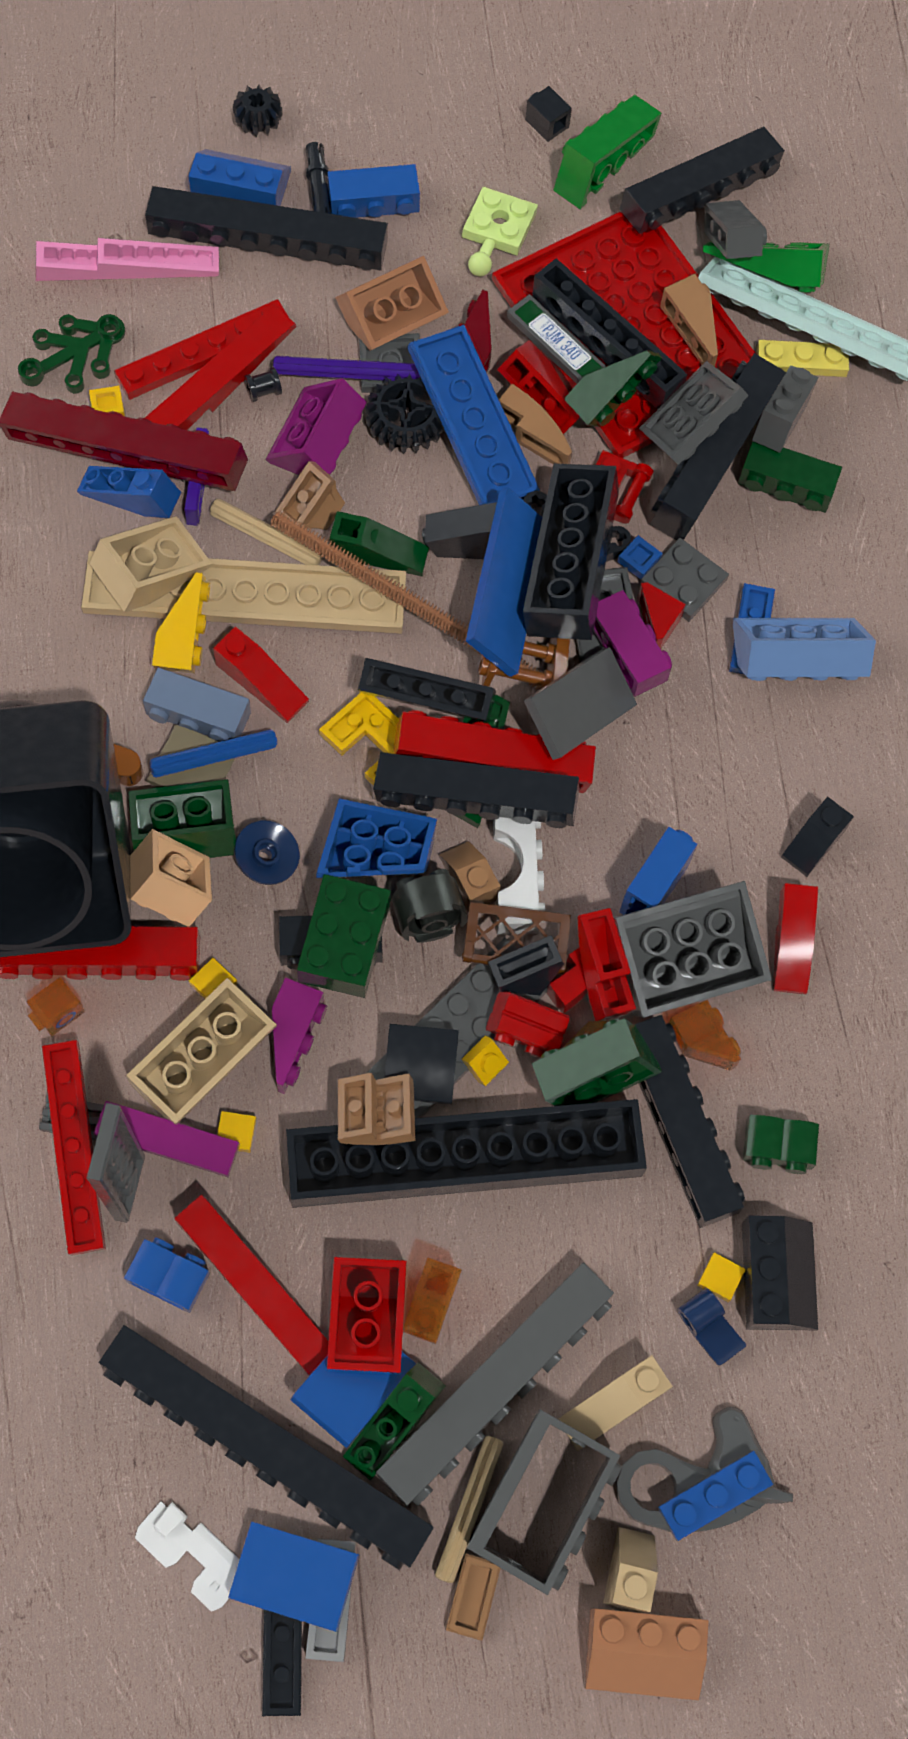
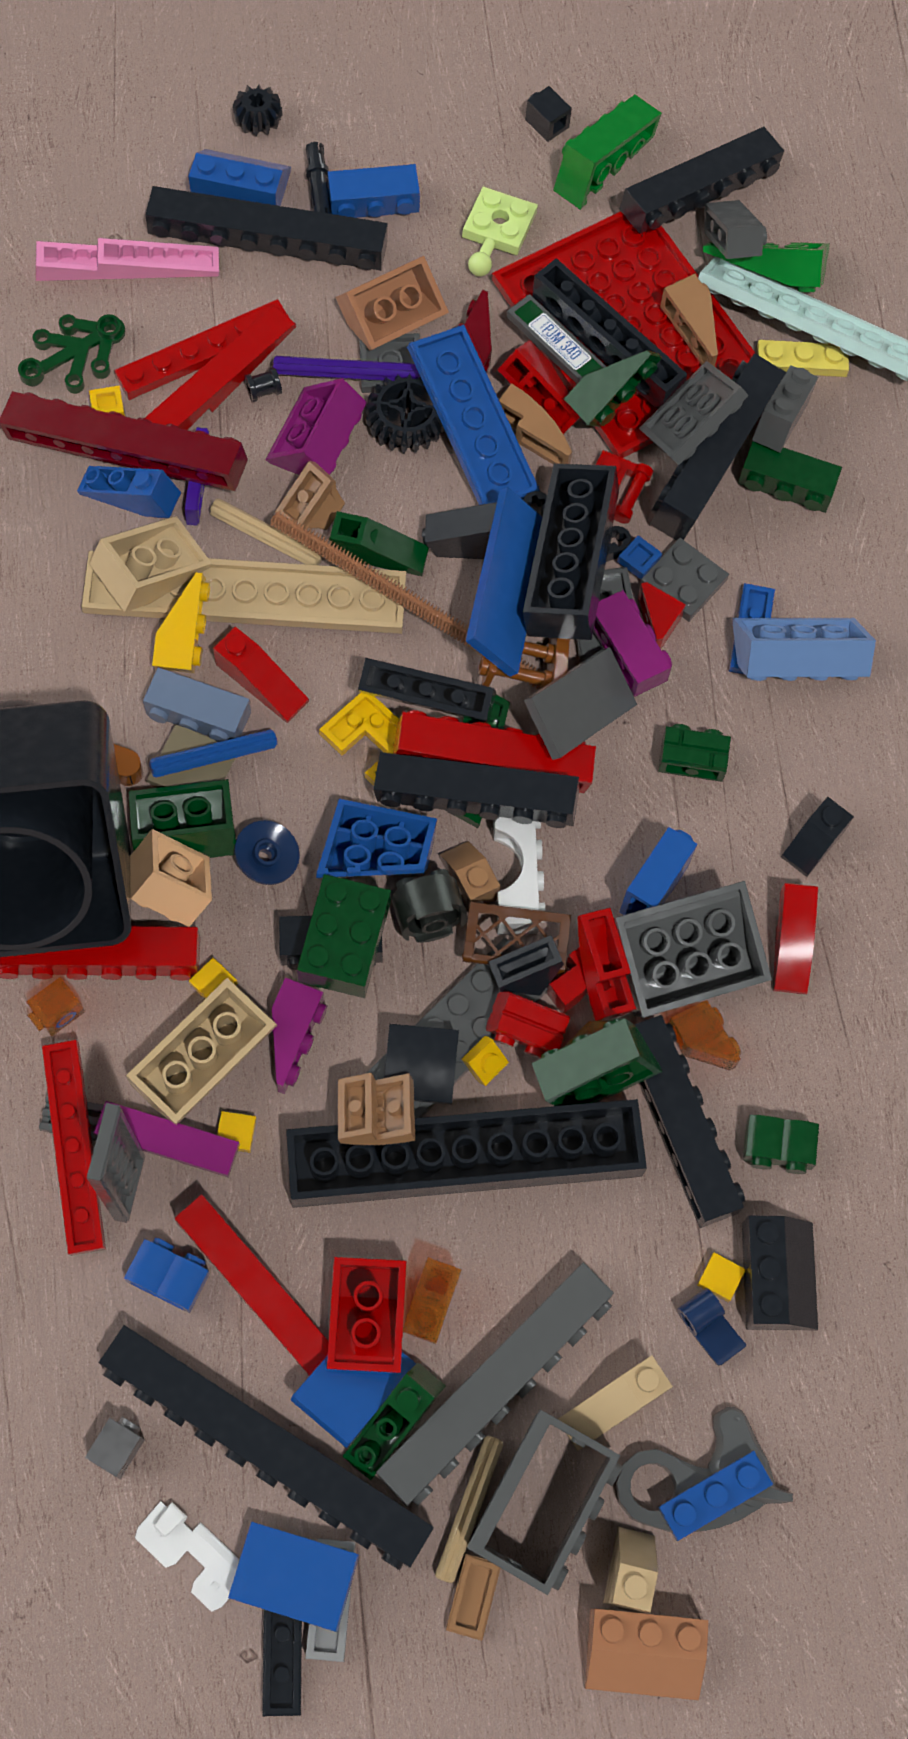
none -> flat silver brick [85,1417,144,1479]
none -> dark green brick [658,724,731,782]

